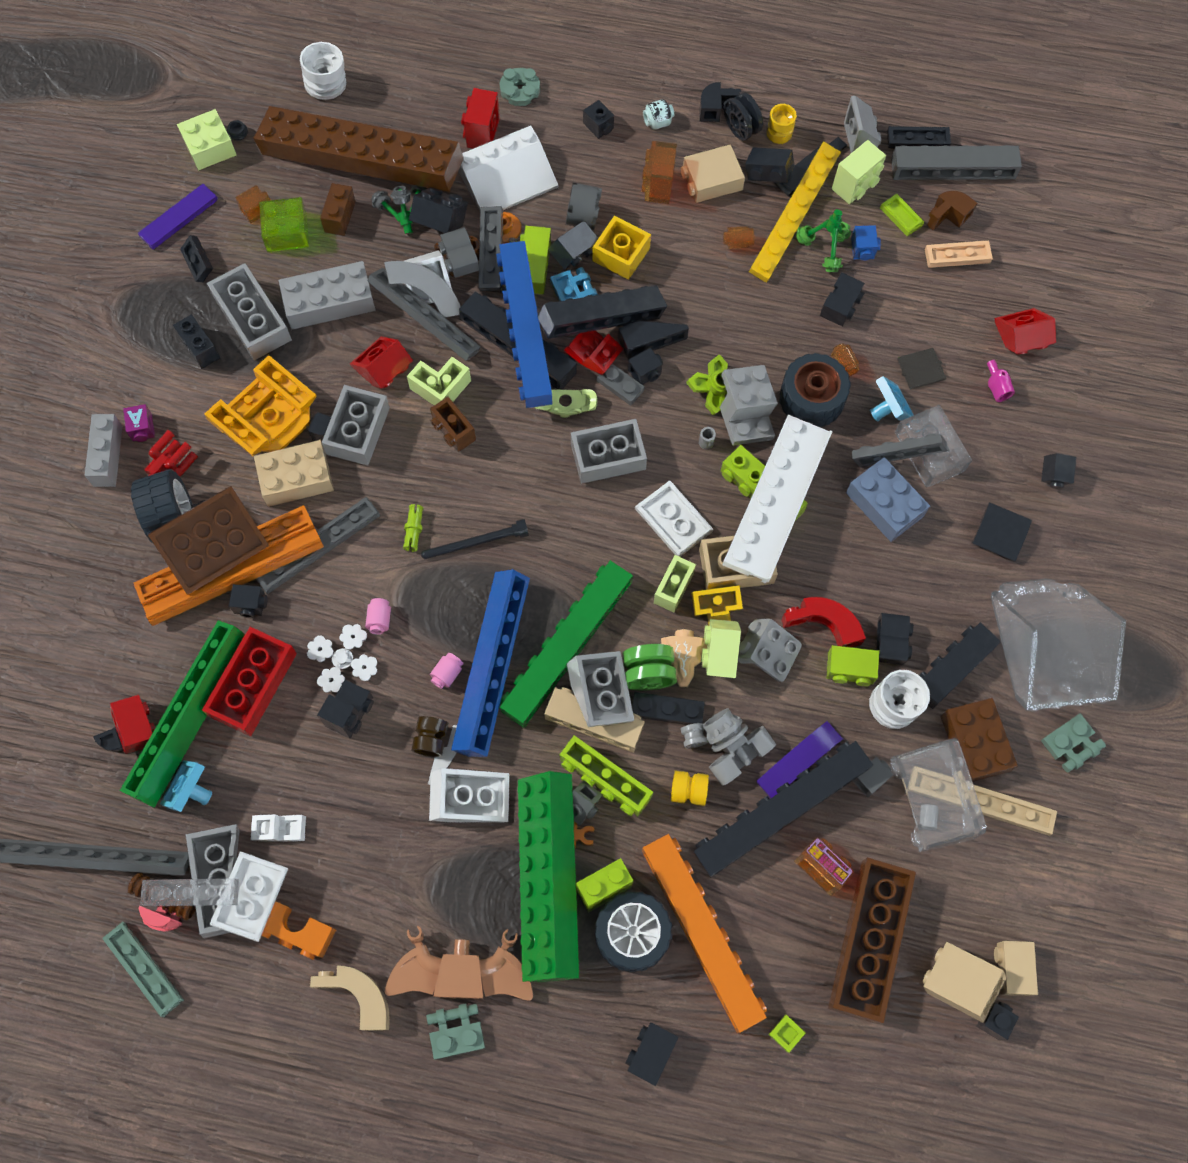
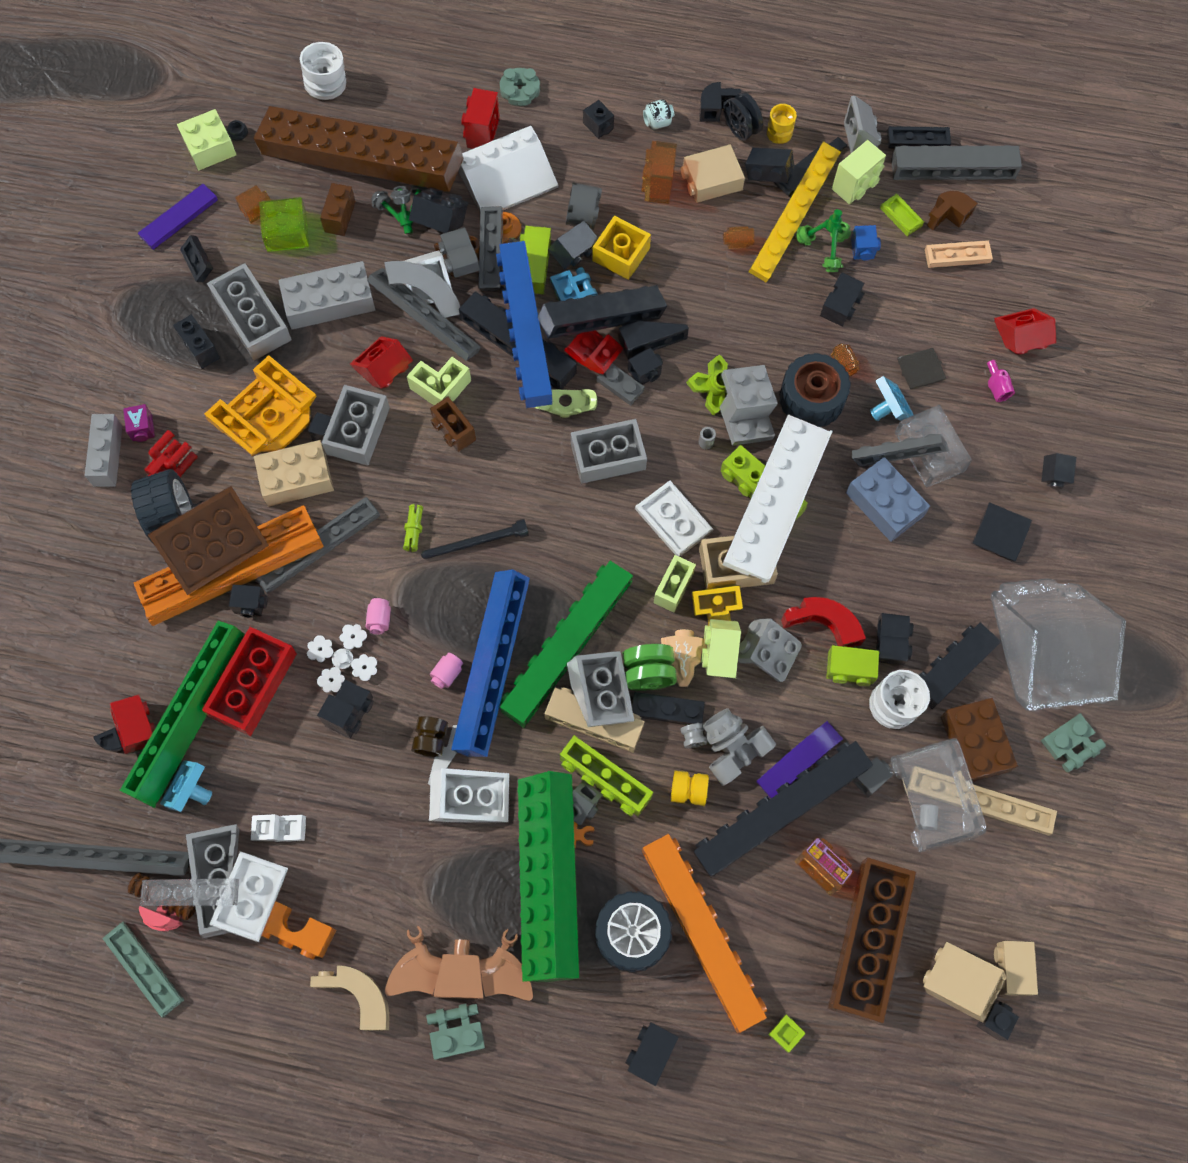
lime brick [576,858,633,912] -> none

